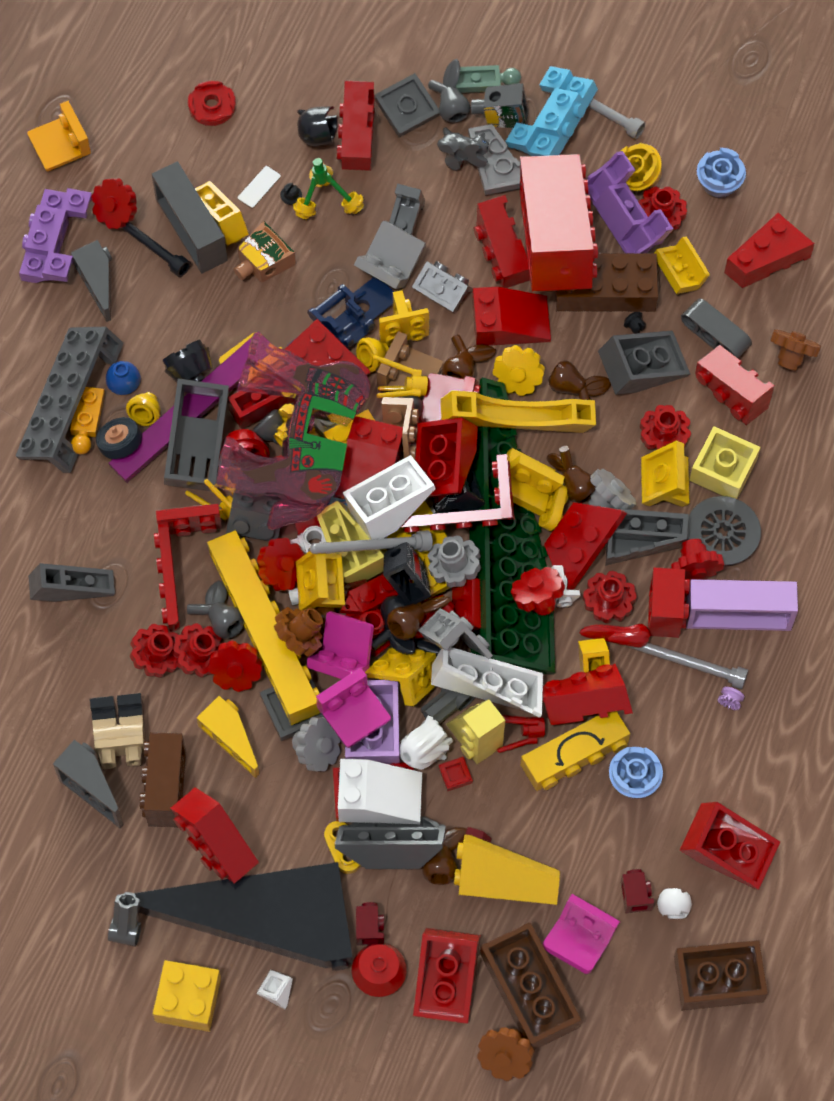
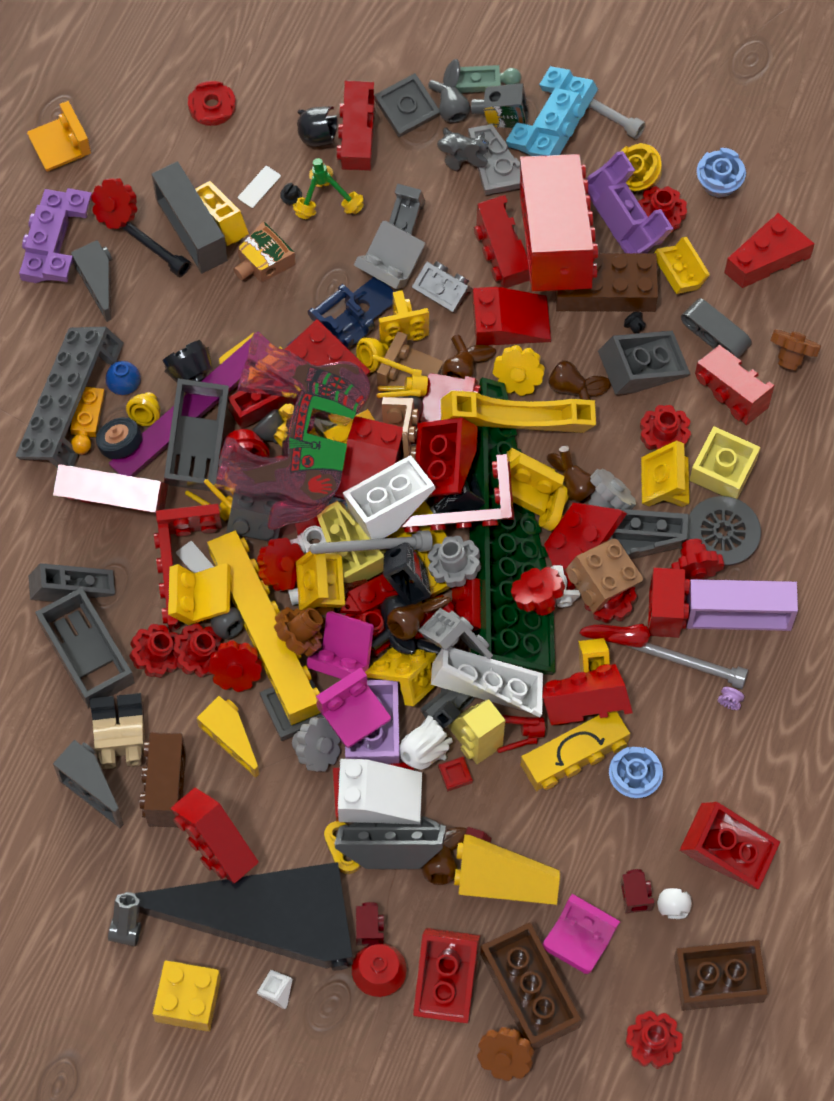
none -> dark grey piece [35,587,135,709]
none -> piece [53,464,169,513]
none -> yellow bracket [168,563,230,625]
none -> white sticker [176,541,214,573]
none -> black piece [432,700,461,729]
none -> medium nougat bracket [565,539,643,613]
none -> red plant [625,1011,683,1069]

